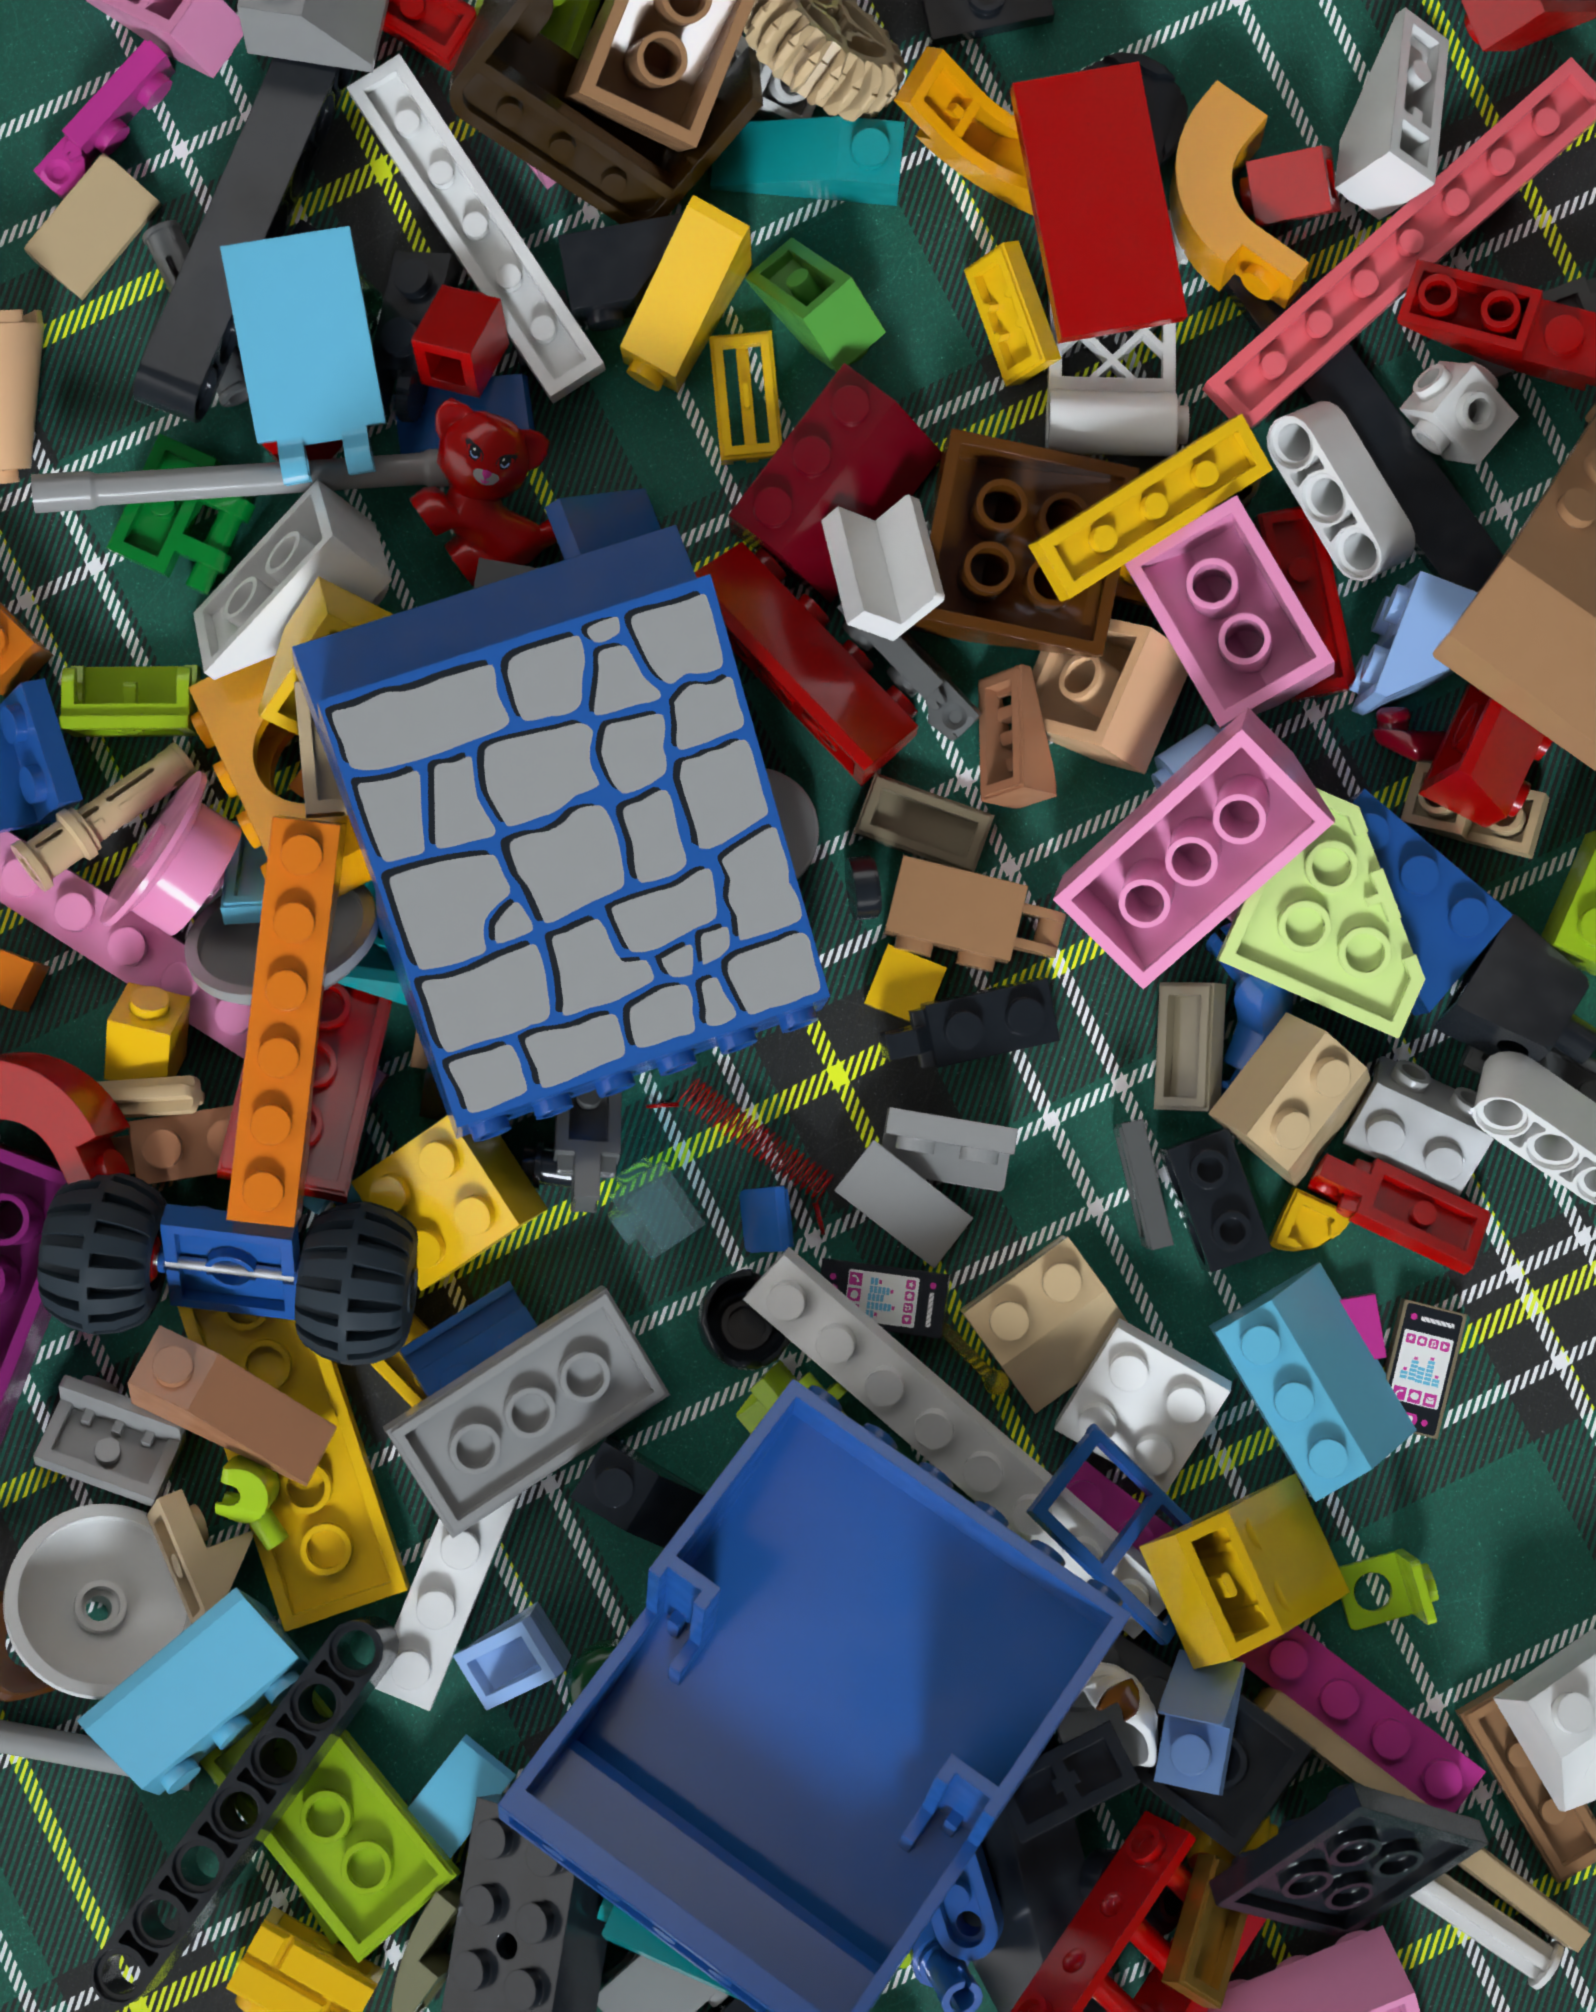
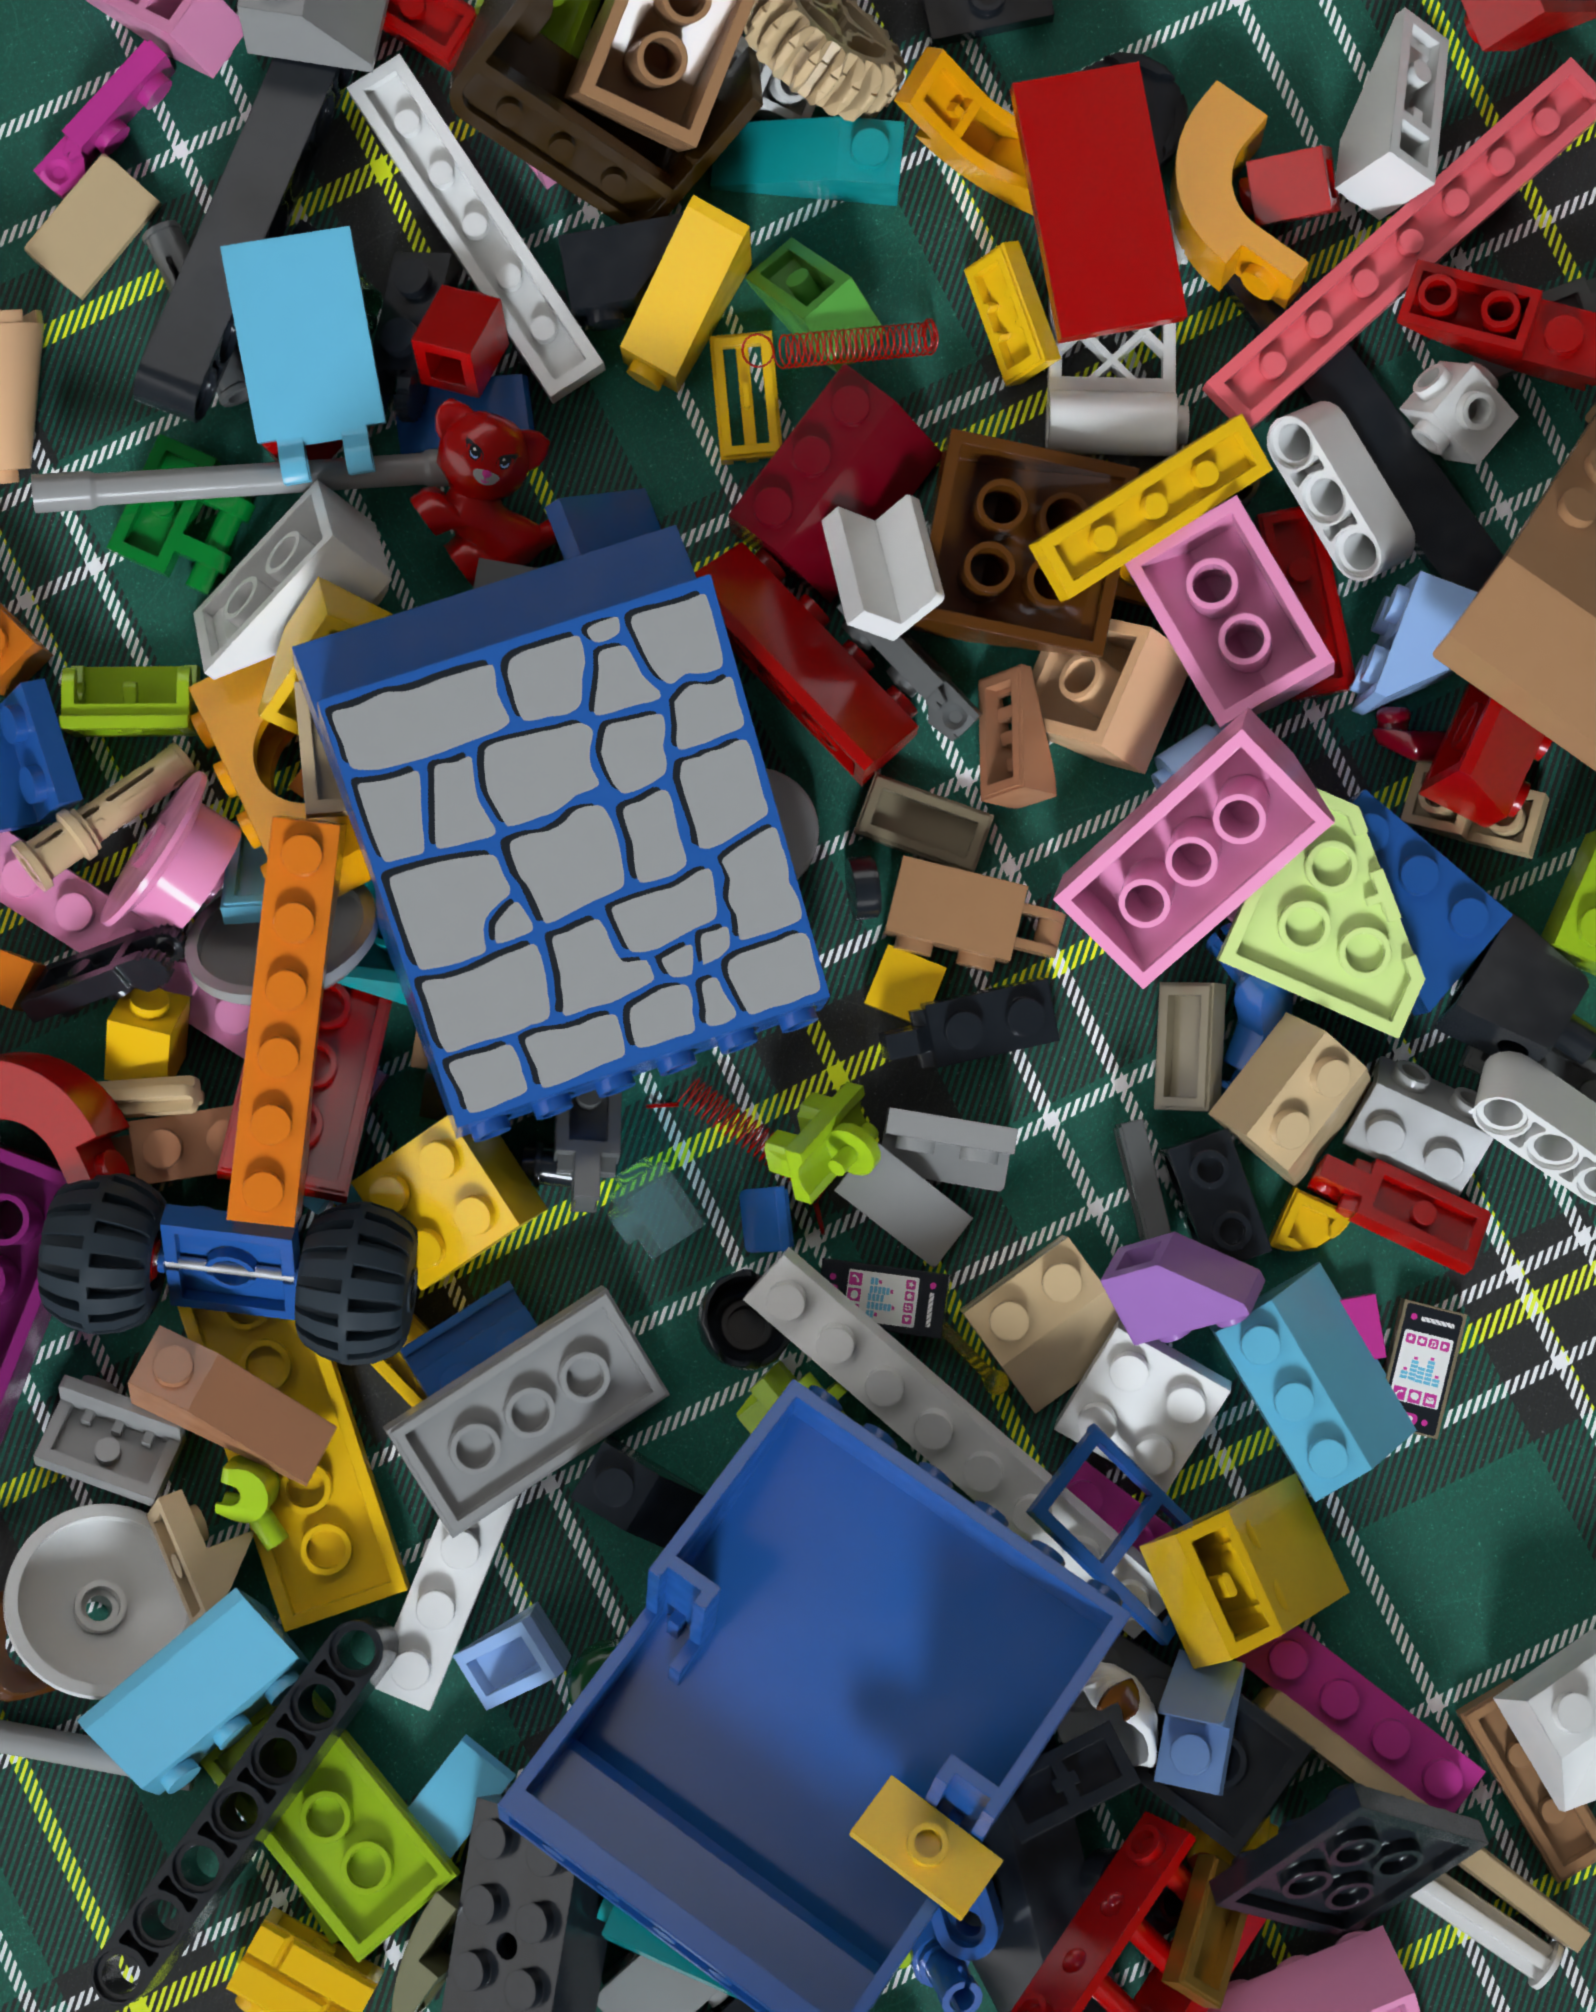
lime bracket [1339,1548,1439,1630] -> none
none -> black hinge [20,923,187,1023]
none -> red piece [741,318,939,369]
none -> lime hips [764,1081,881,1204]
none -> yellow plate [849,1775,1004,1921]
none -> medium lavender slope [1100,1232,1266,1346]

